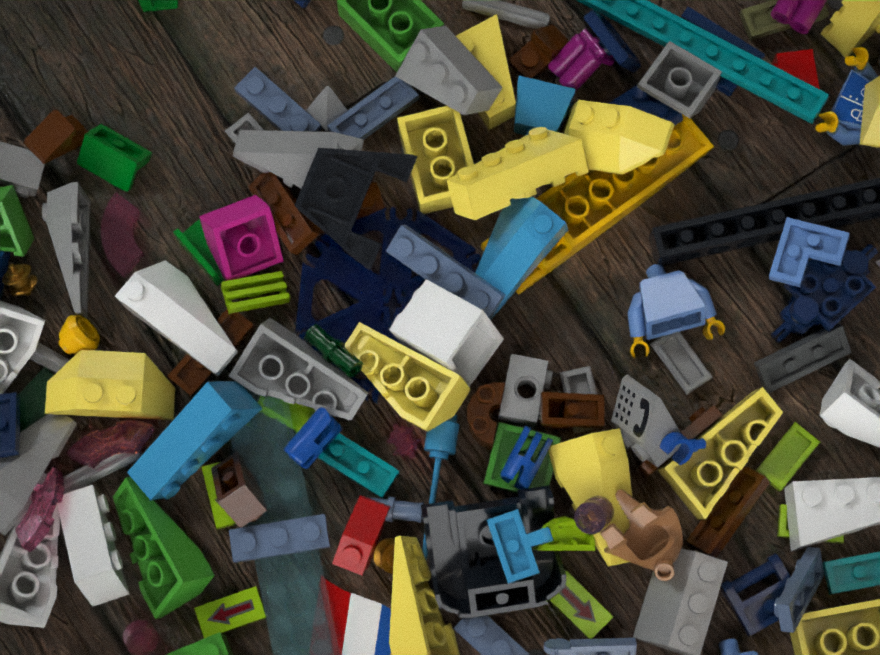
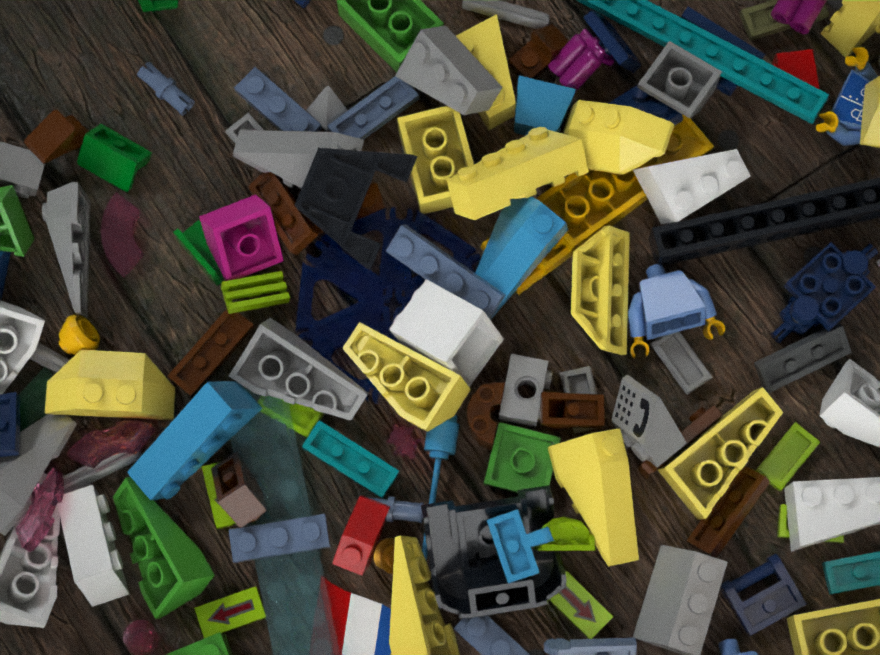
pearl gold wheel [2,264,38,296] -> none
white wedge [115,260,238,376] -> none
blue arm [284,407,342,469] -> none
dark green pin [304,324,363,378] -> none
blue arm [500,425,553,489] -> none
wheel [574,496,614,534] -> none
medium nougat piece [600,489,683,581] -> none
blue piece [660,432,706,465] -> none
medium blue plate [769,217,850,287] -> none
sand blue plate [774,547,824,633] -> none
none -> sand blue pin [137,62,195,116]
none -> light yellow wedge [571,225,630,355]
none -> white wedge [633,149,751,224]

